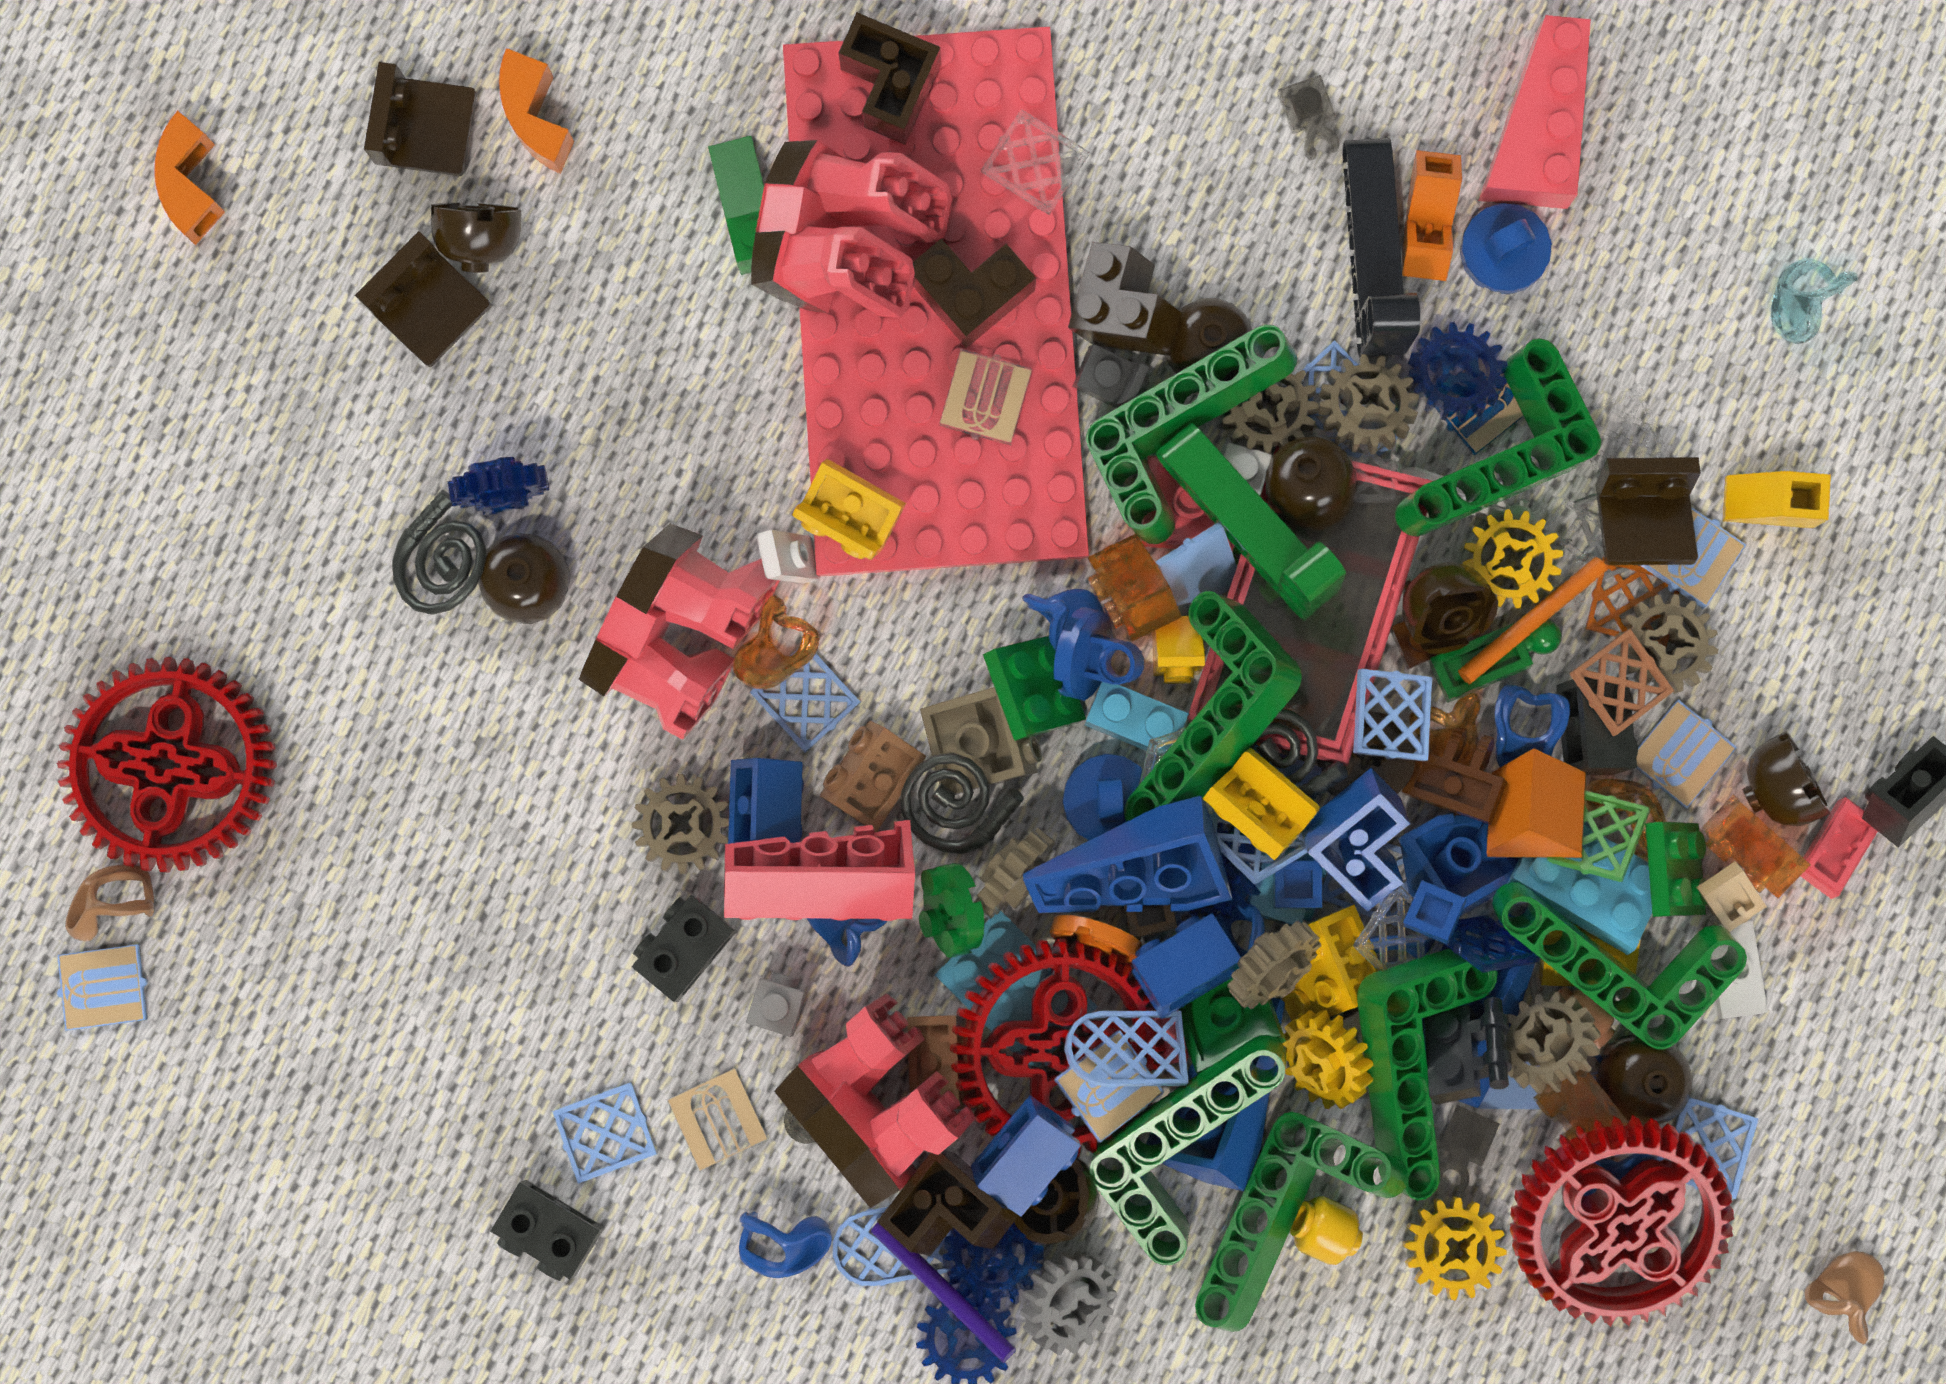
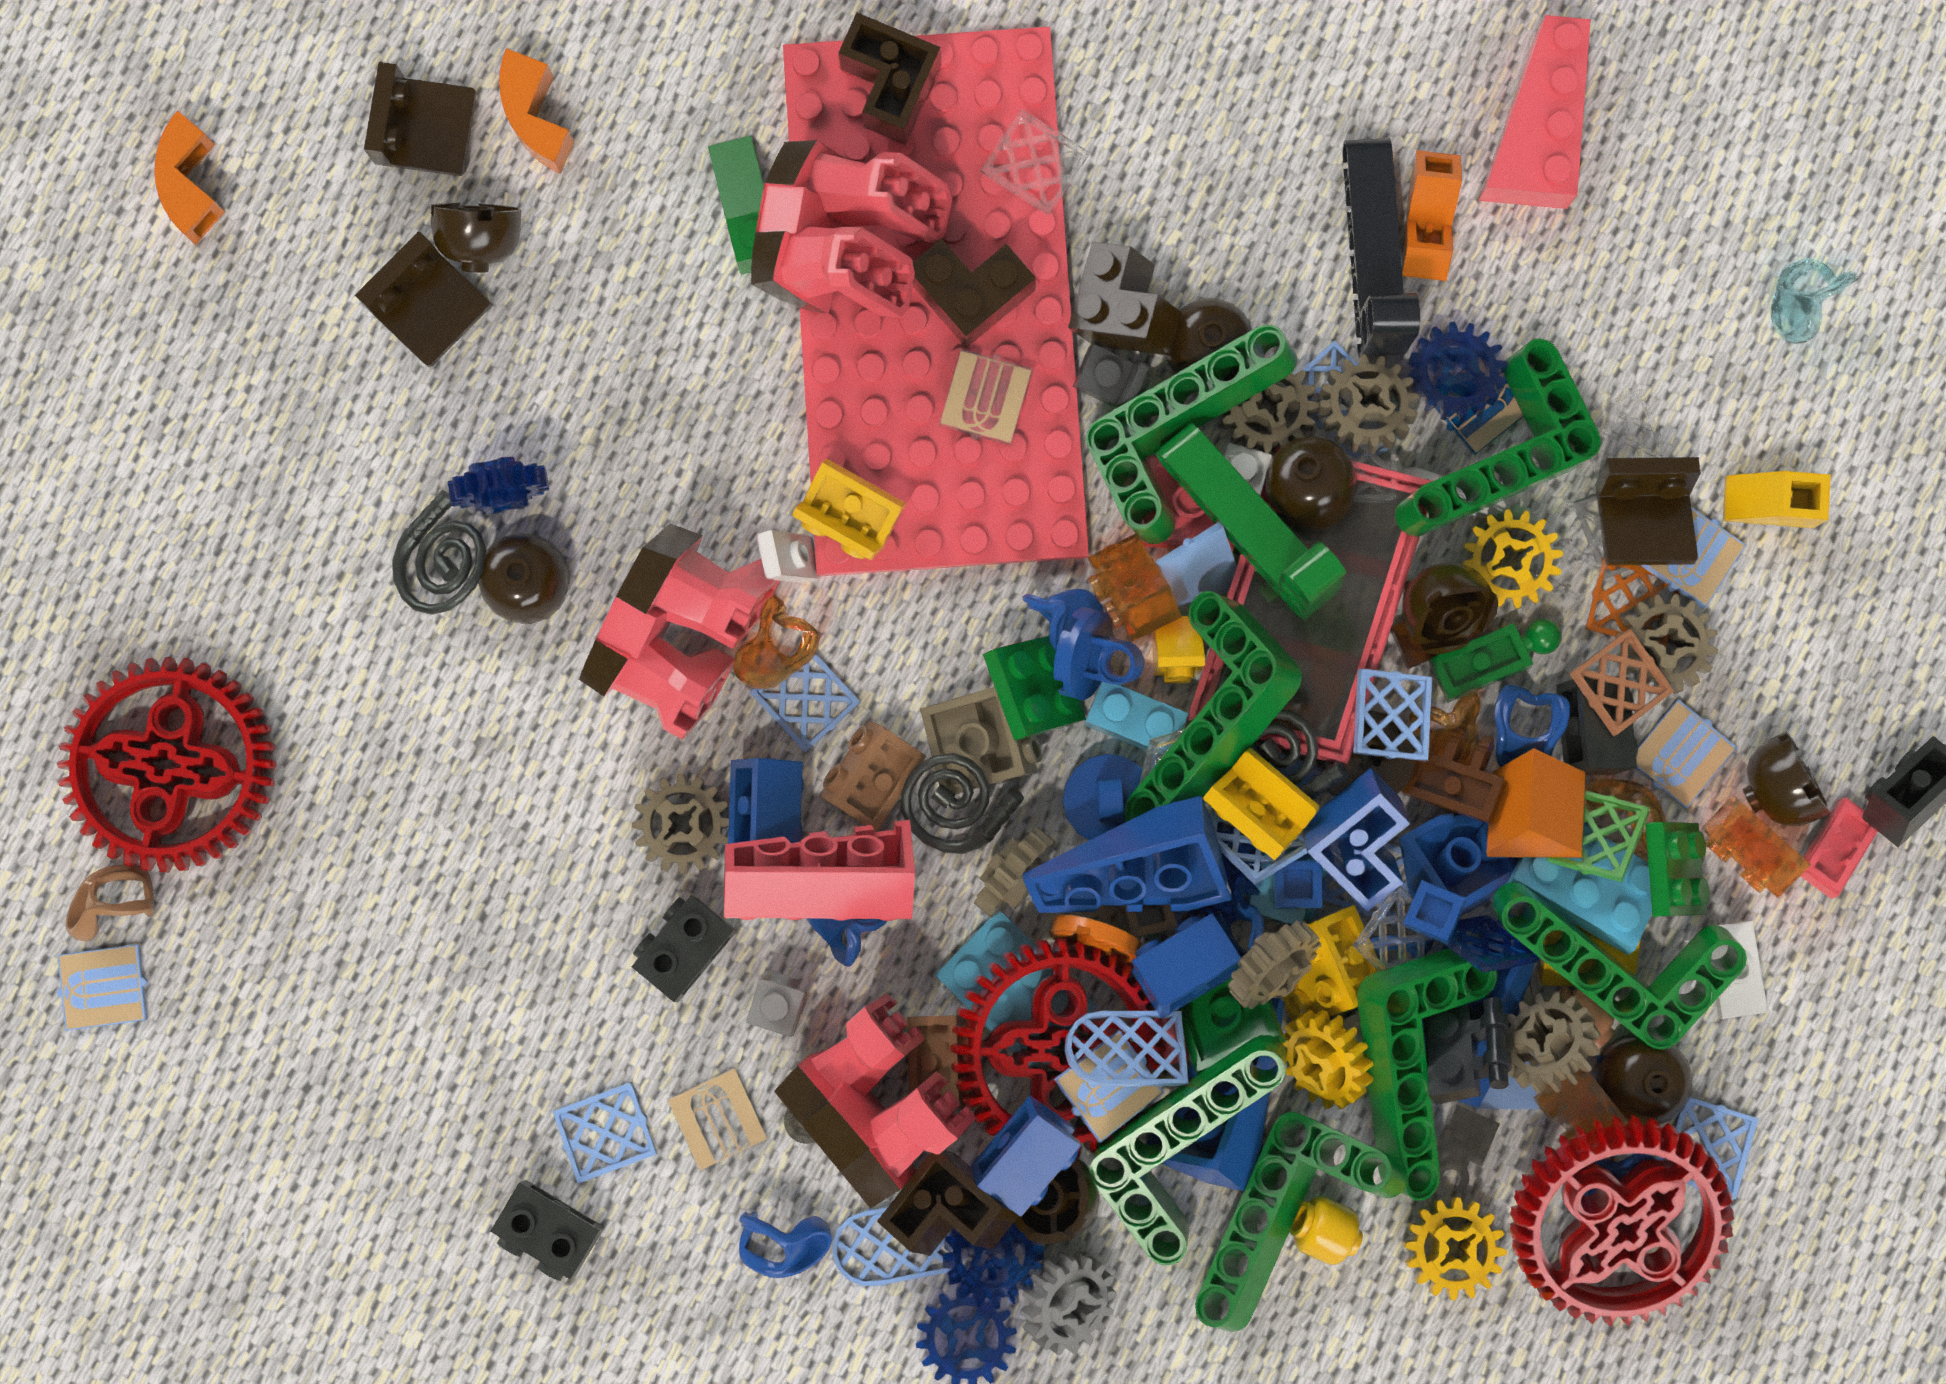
dark purple bar [871,1222,1016,1363] -> none
green plate [919,863,984,958] -> none
clear smoke plate [1277,75,1339,161] -> none
orange bar [1458,557,1607,684] -> none
blue tile [1460,203,1552,295] -> none
tan bracket [1696,861,1767,932] -> none
medium nougat piece [1805,1251,1884,1345] -> none

